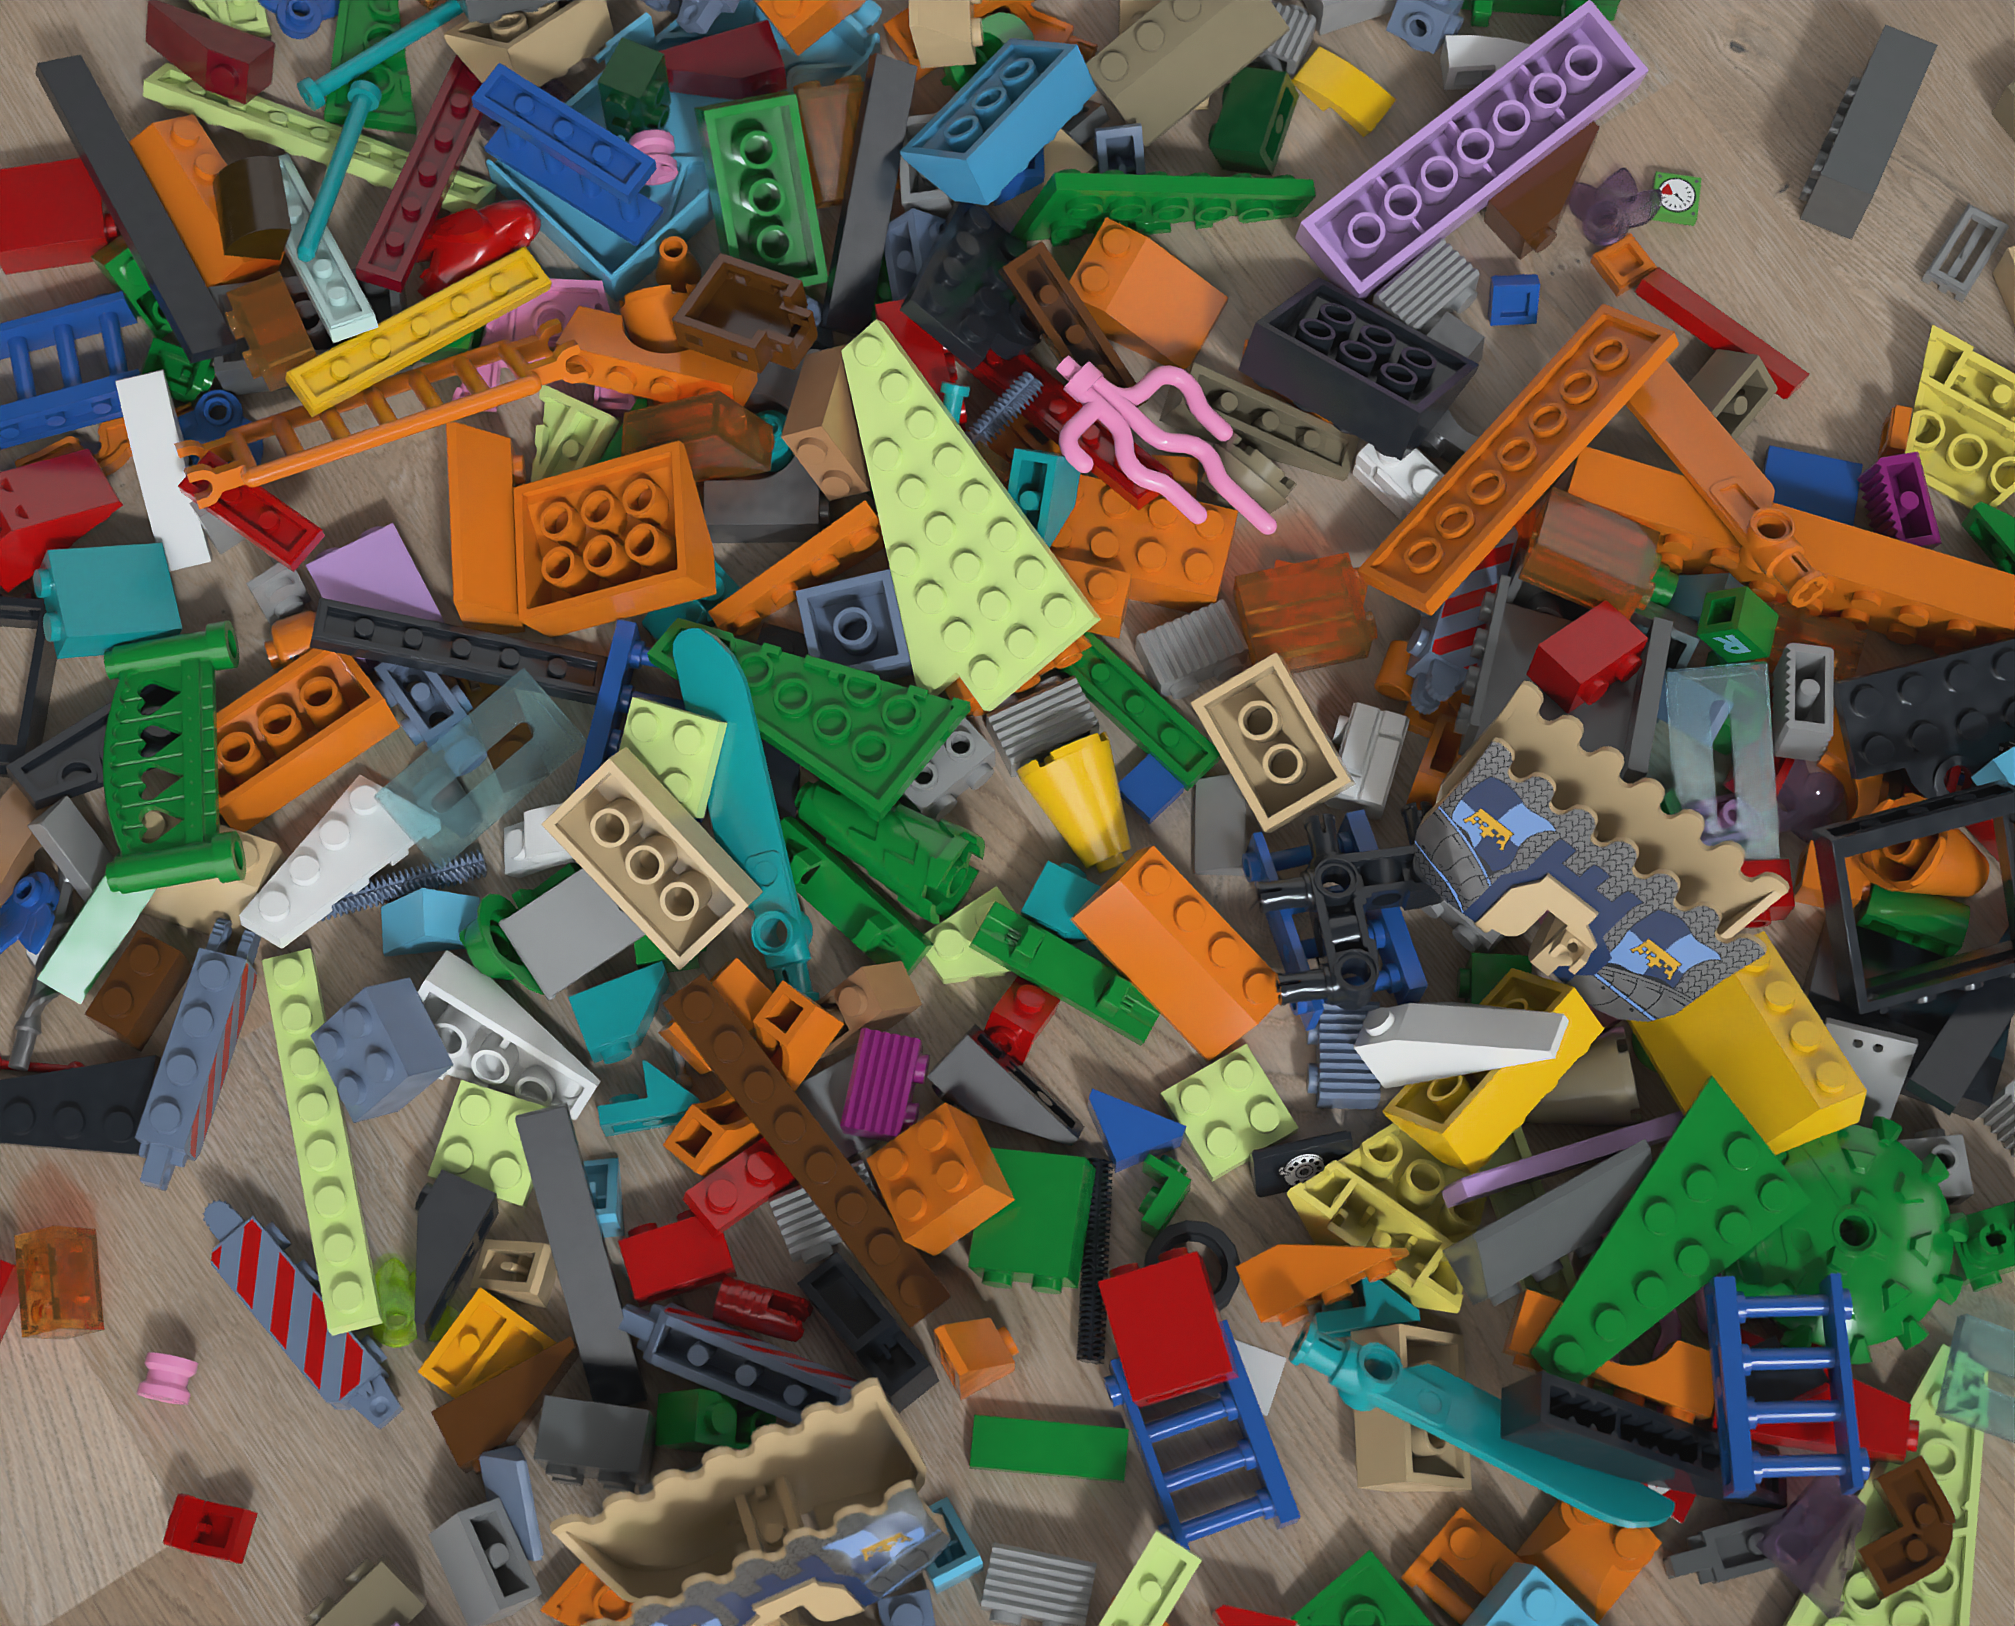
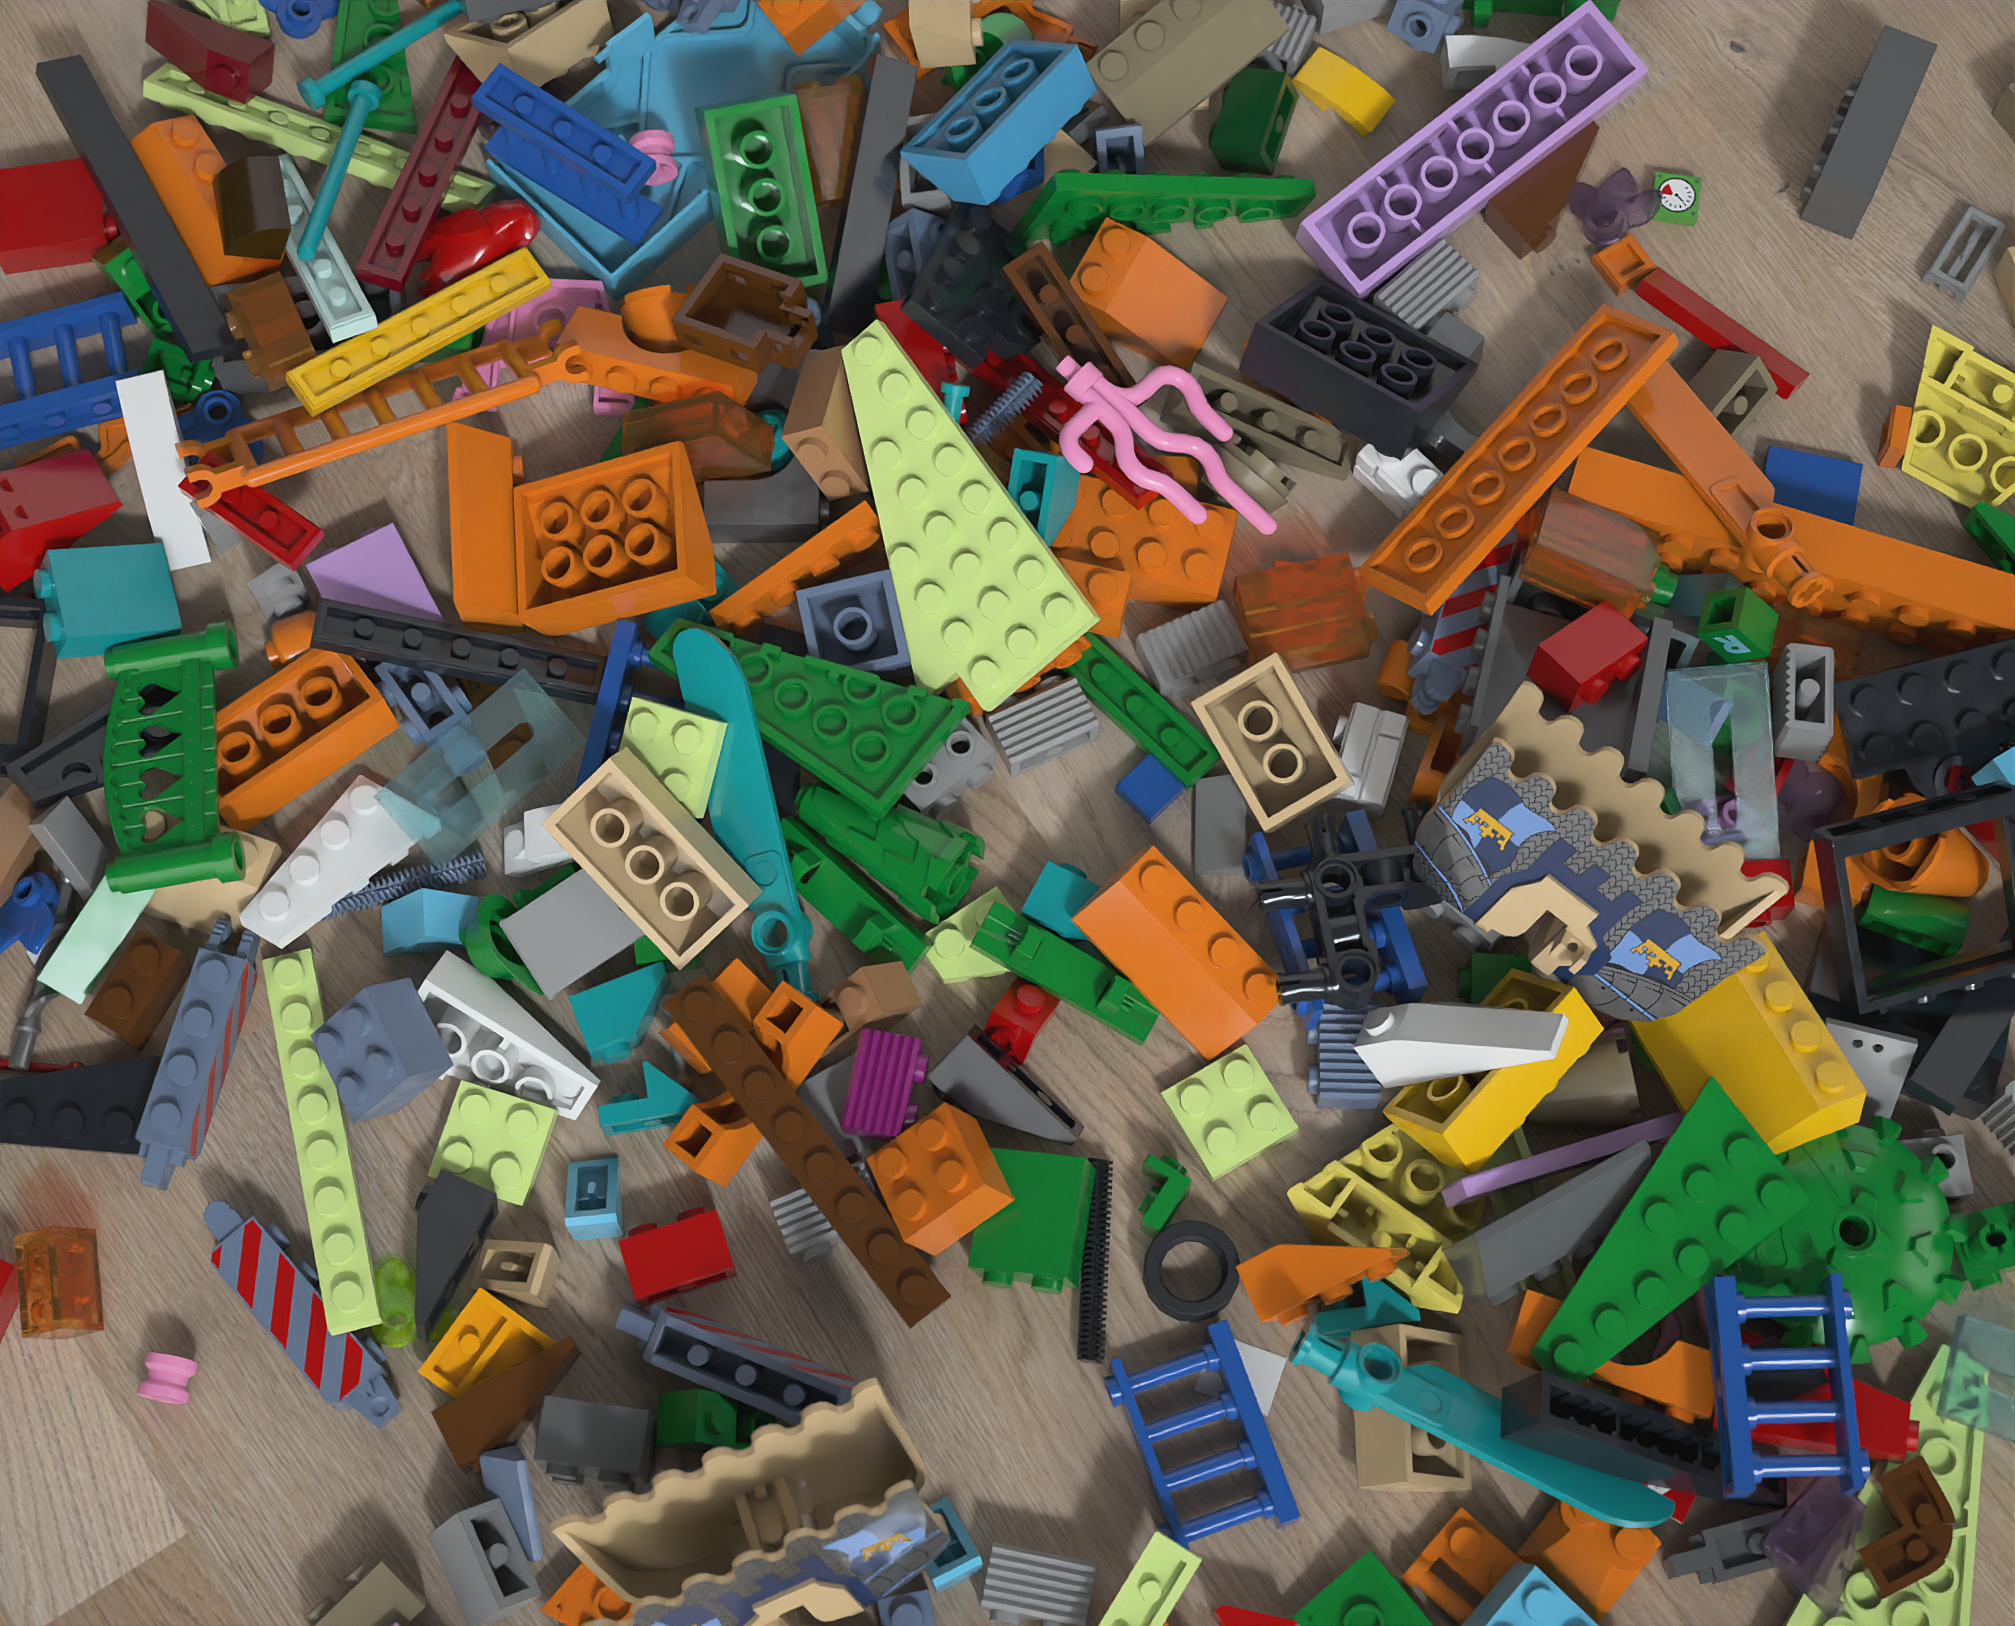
red bracket [163,1493,258,1565] -> none
tile [515,1102,648,1406] -> none
yellowish green wing [531,385,619,482] -> none
dark green brick [598,37,671,142] -> none
orange cone [655,236,701,293] -> none
dark red slope [658,19,787,100] -> none
red plate [683,1138,796,1238] -> none
red hinge [712,1275,813,1343] -> none
black slope [797,1252,940,1413] -> none
orange slope [934,1317,1019,1400] -> none
green tile [970,1415,1129,1483] -> none
yellow cone [1016,731,1131,874] -> none
blue slope [1087,1088,1186,1173] -> none
red brick [1098,1247,1239,1408] -> none
black slope [1248,1130,1353,1198] -> none
blue tile [1488,274,1540,326] -> none
magenta brick [1857,452,1942,550] -> none

